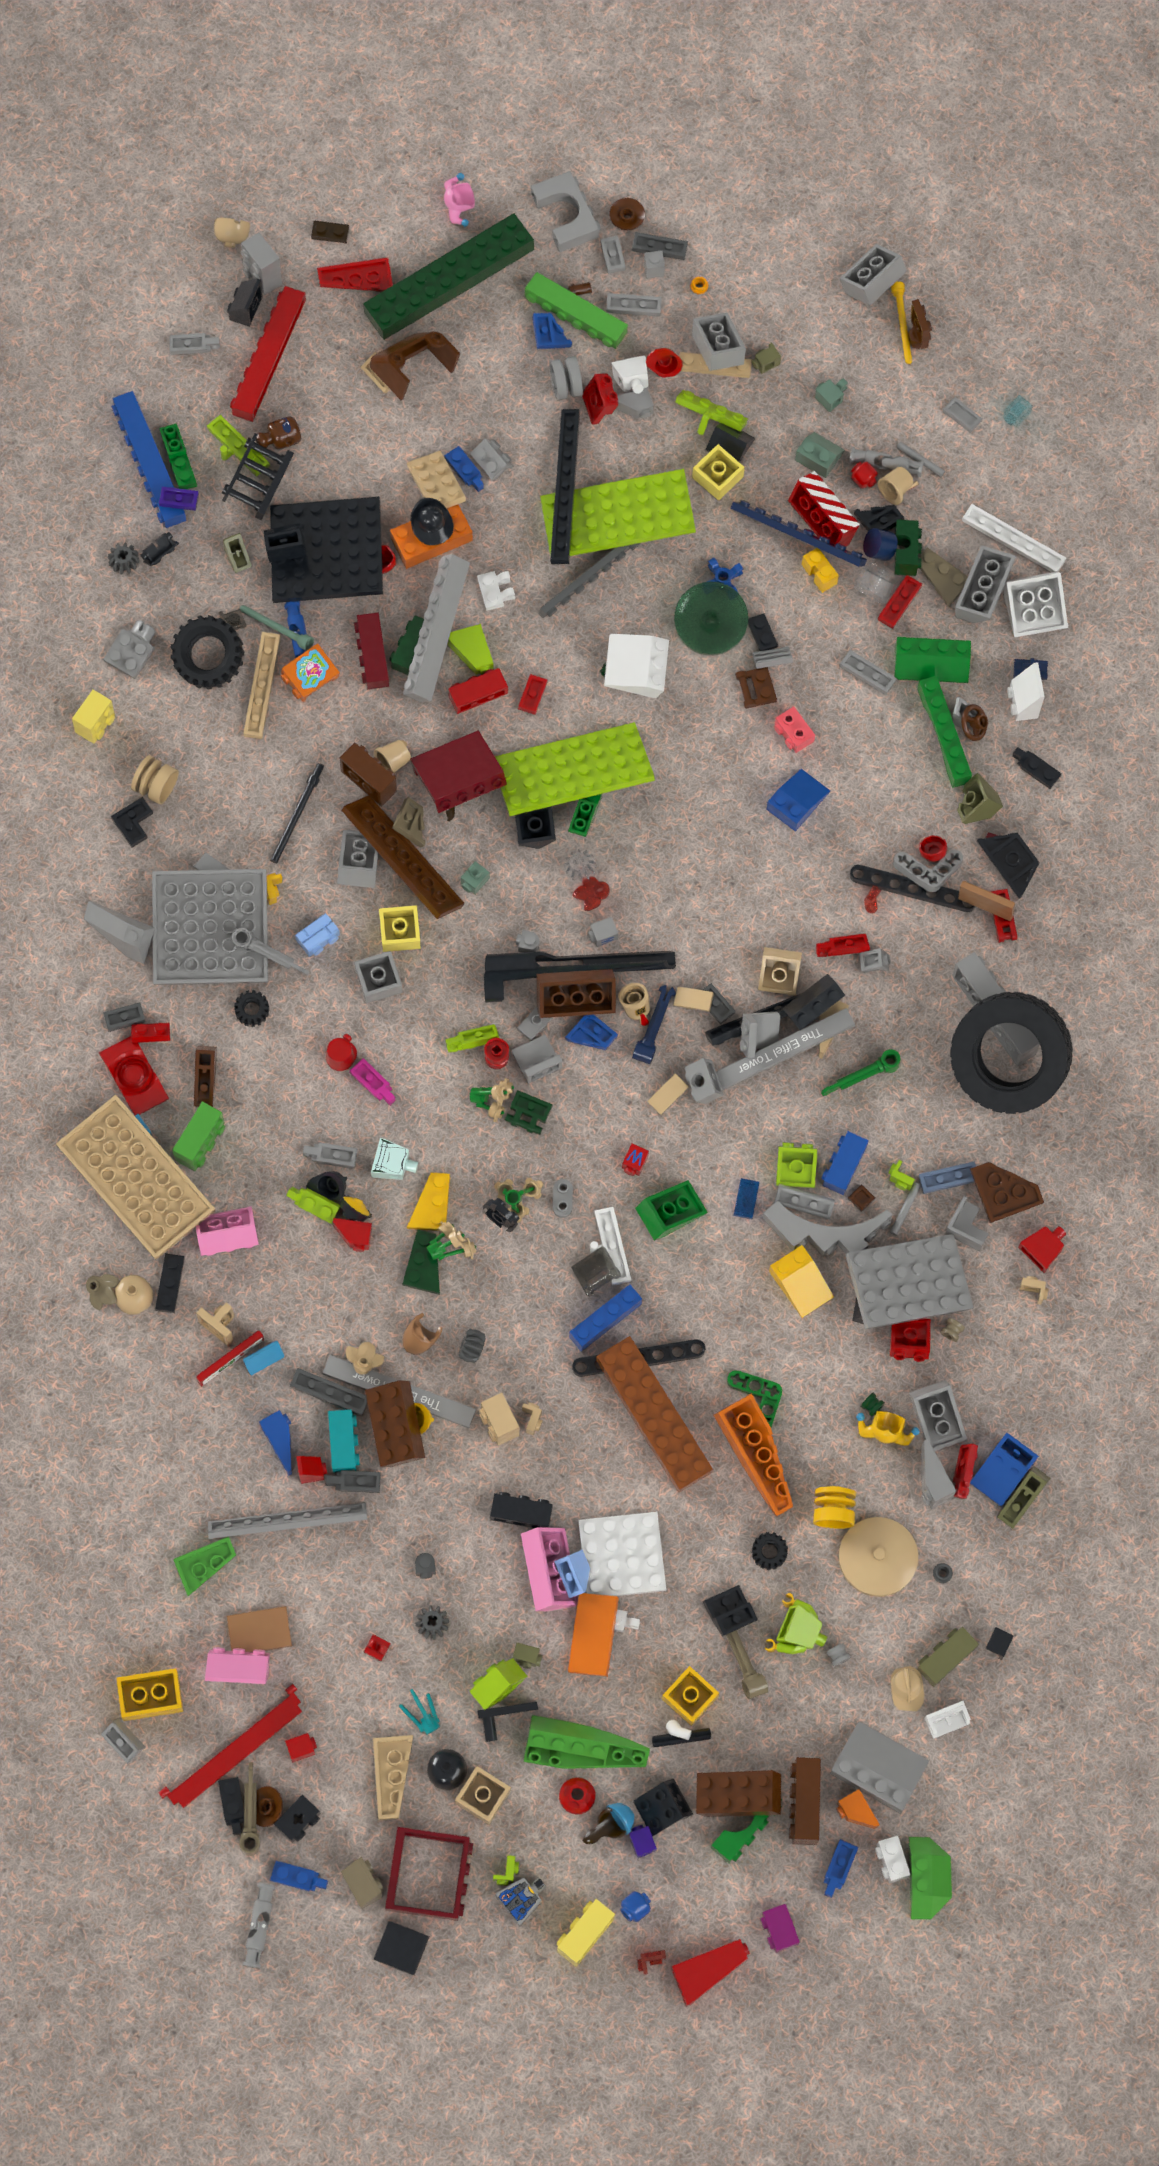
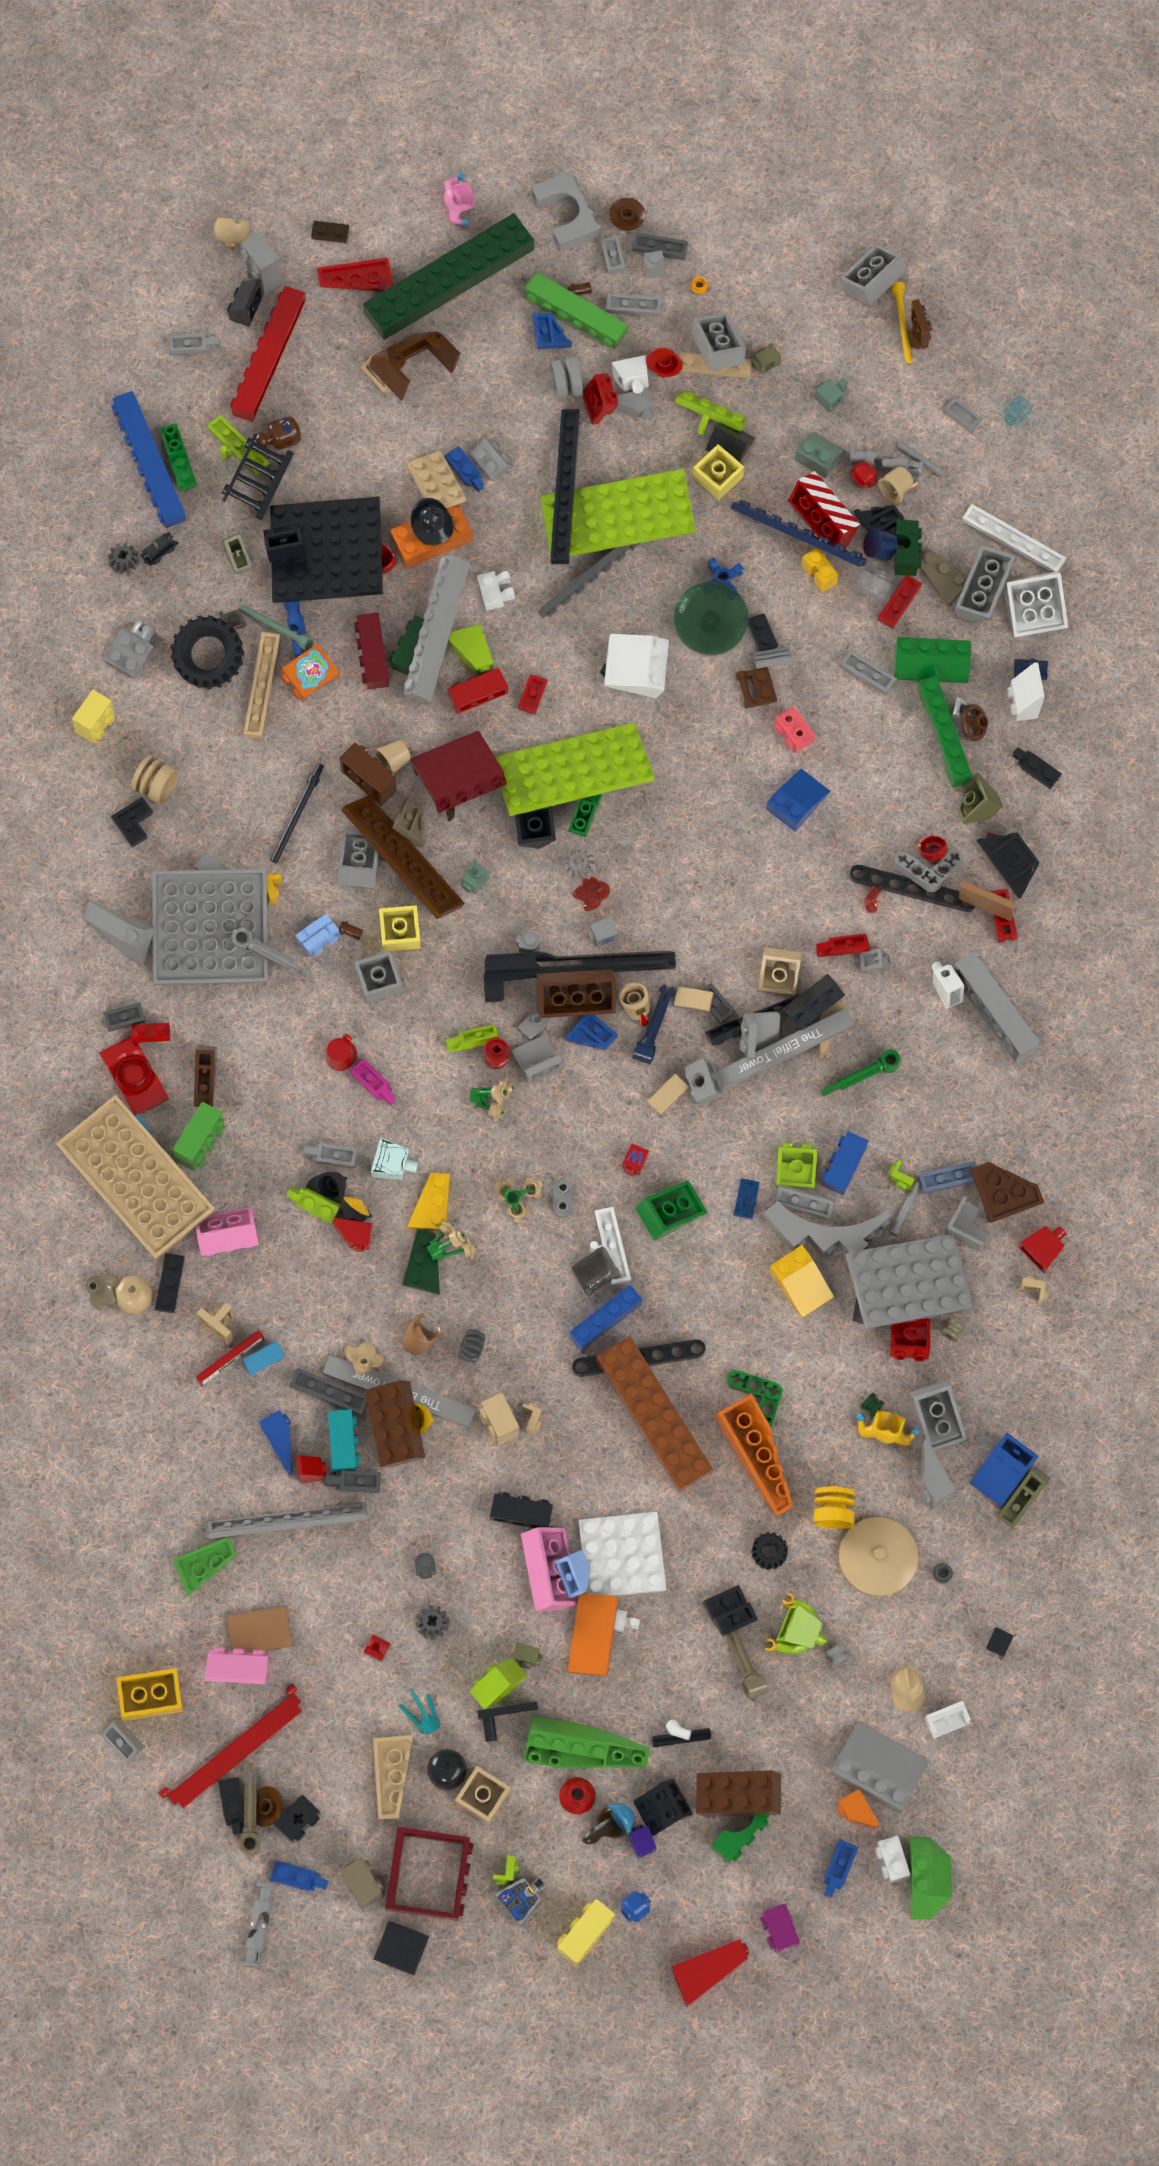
dark purple plate [159,487,199,511] -> none
black tyre [234,990,269,1027] -> none
red brick [285,1733,317,1763] -> none
black plate [483,1198,520,1232] -> none
dark green plate [505,1090,553,1135] -> none
clear red bracket [637,1950,666,1976] -> none
yellow brick [662,1666,719,1726] -> none
reddish brown brick [789,1757,821,1845] -> none
reddish brown tile [848,1184,876,1212] -> none
olive brick [917,1626,979,1687] -> none
black tyre [950,992,1073,1114] -> none
red hinge [953,1443,978,1499] -> none
none -> reddish brown pin [339,921,363,941]
none -> white torso [931,961,964,1009]

